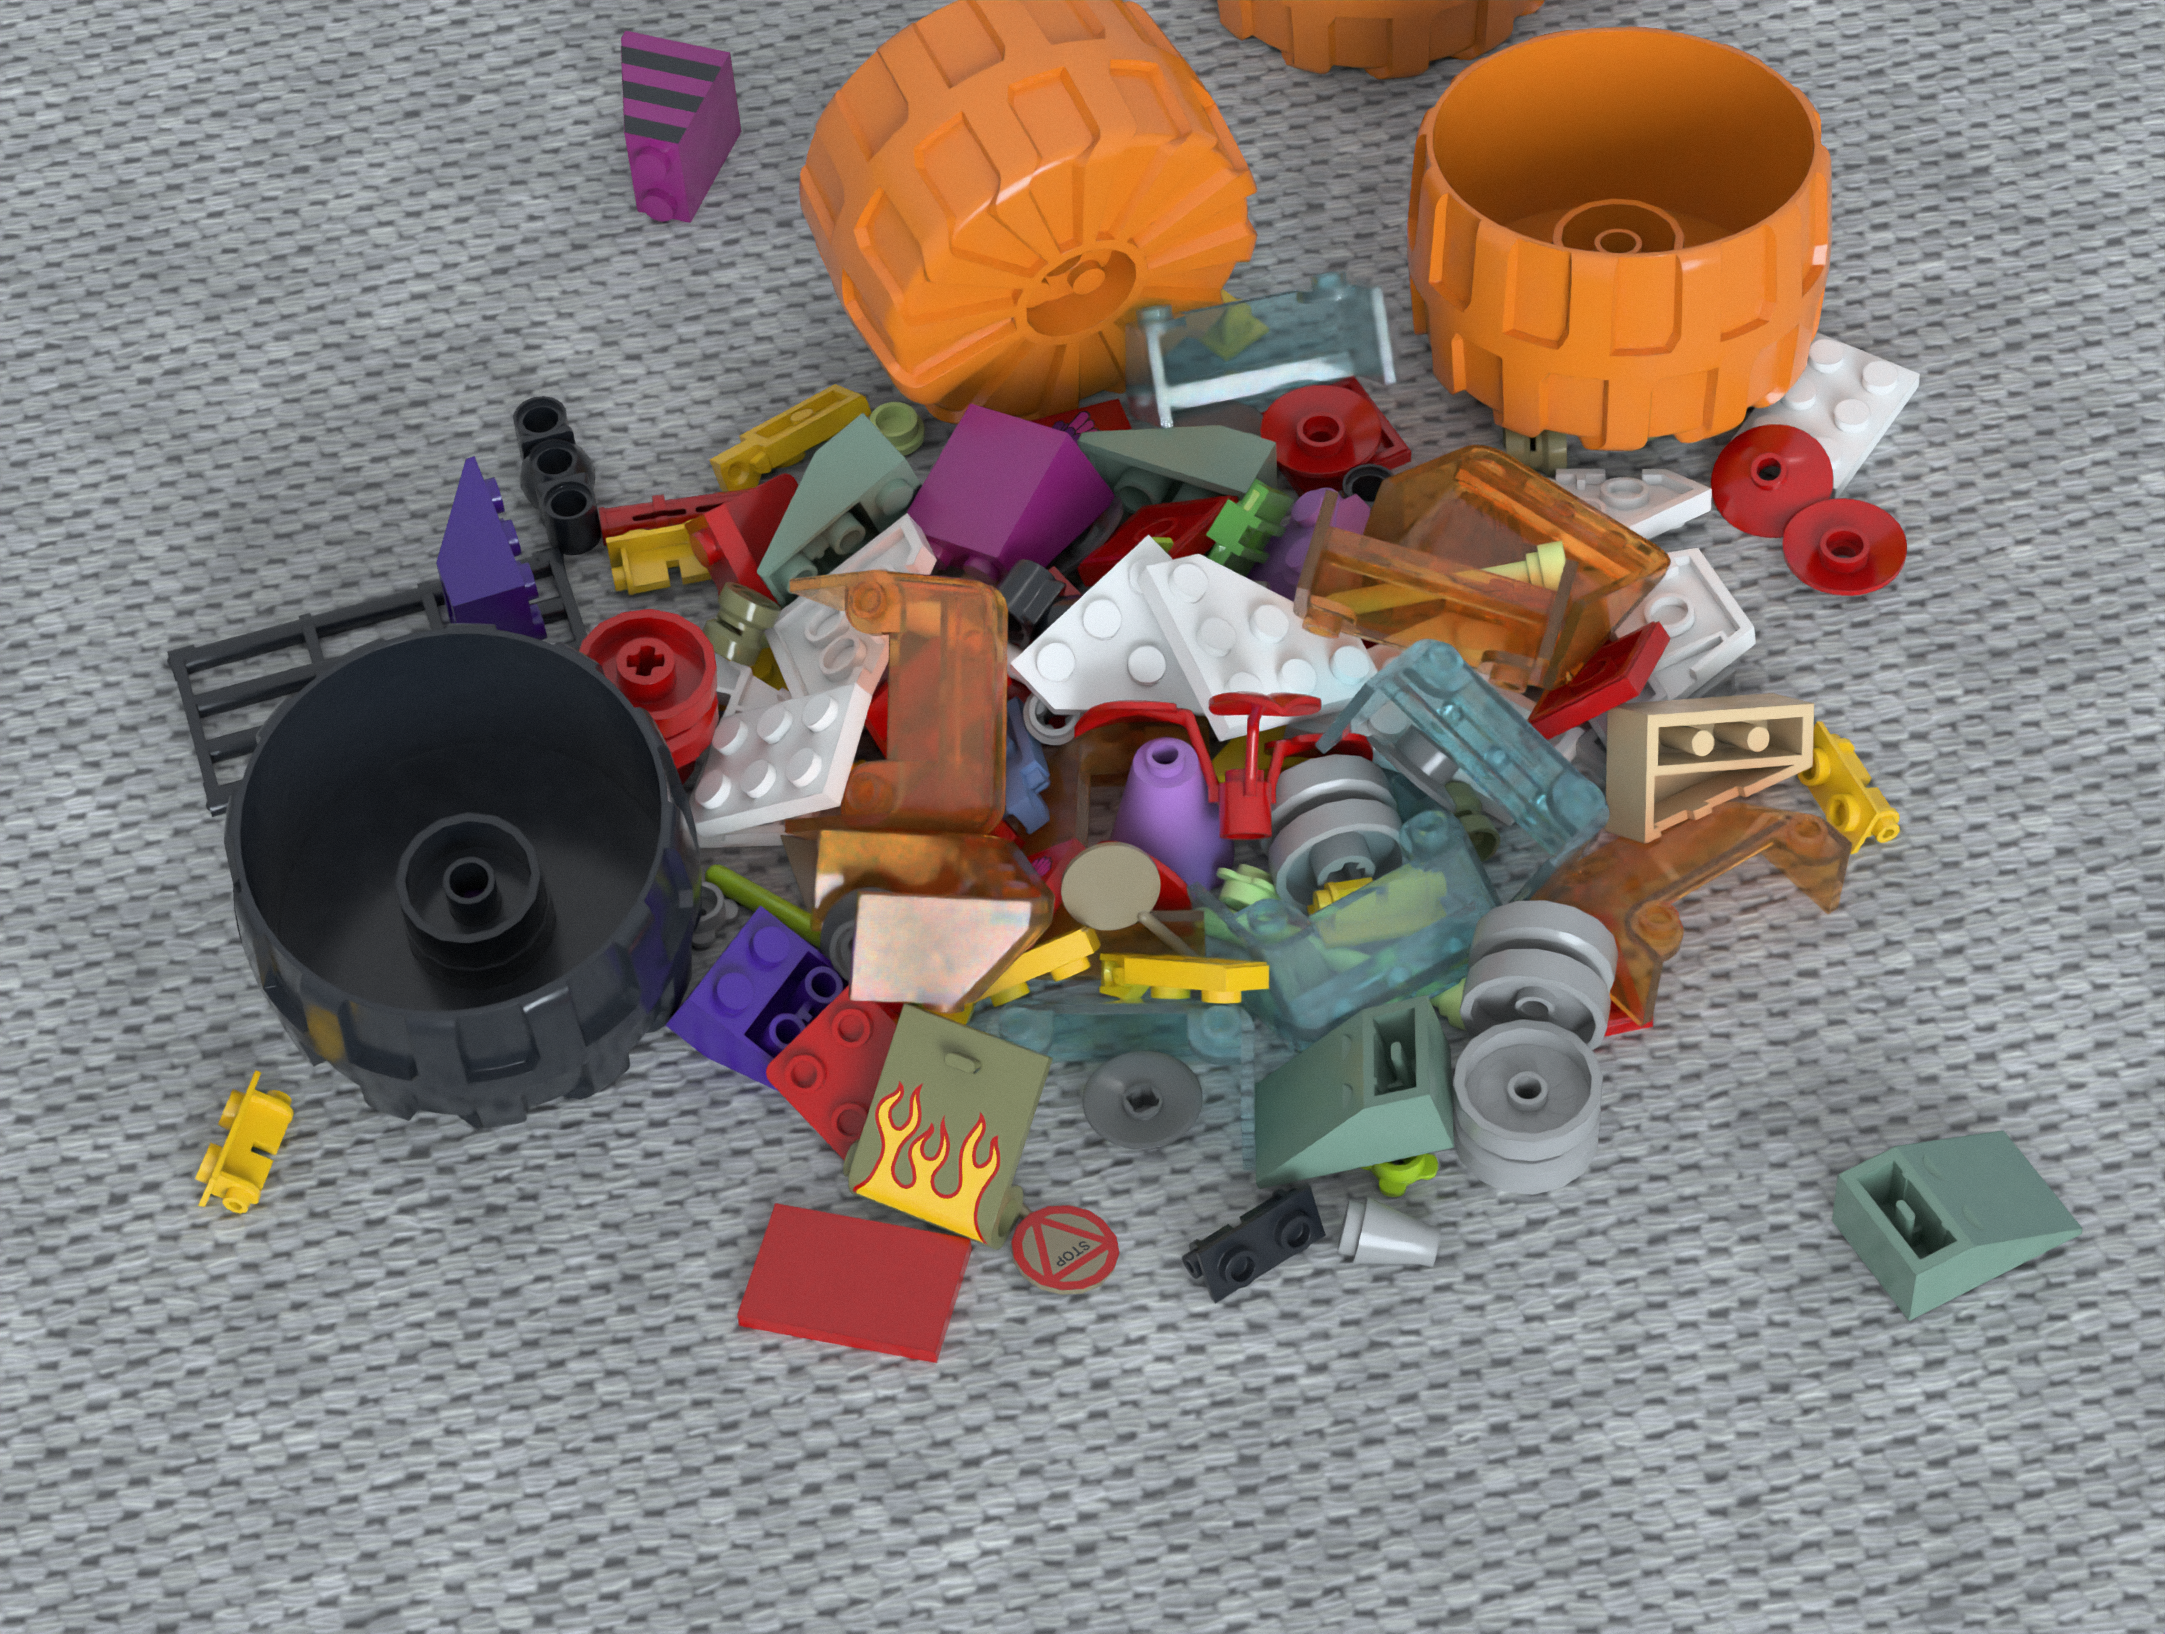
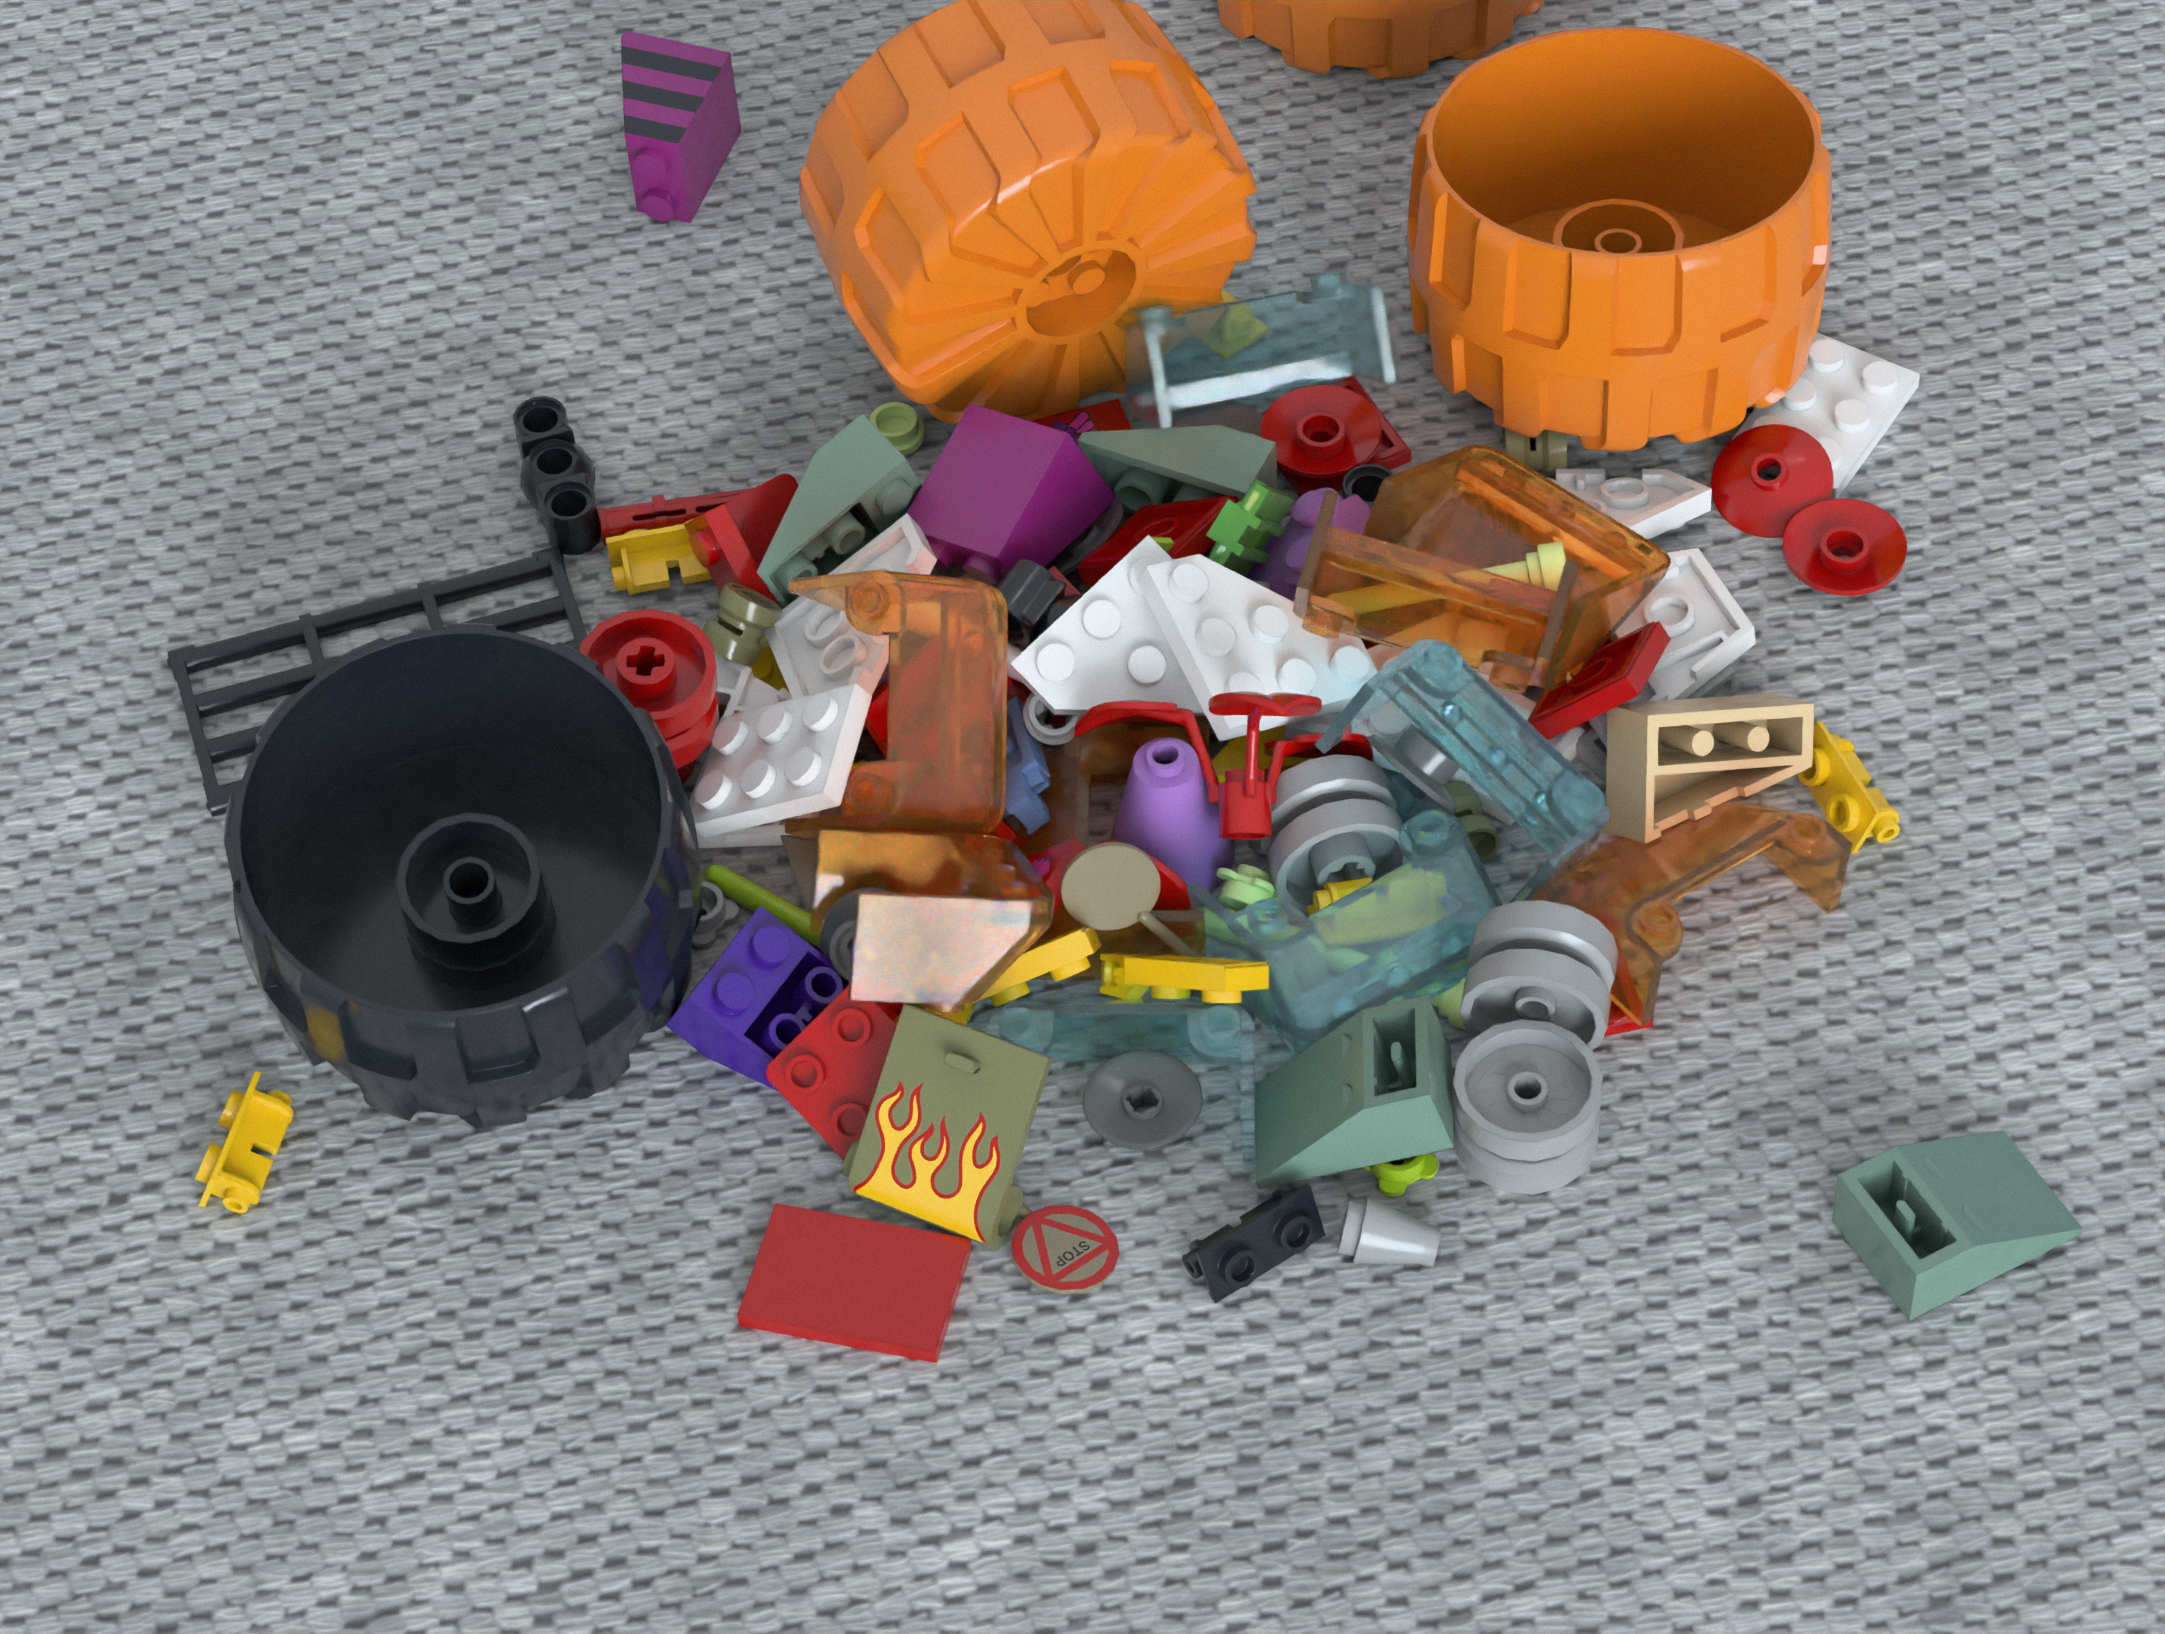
dark purple slope [436,456,547,640] -> none
yellow hinge [709,384,872,492] -> none

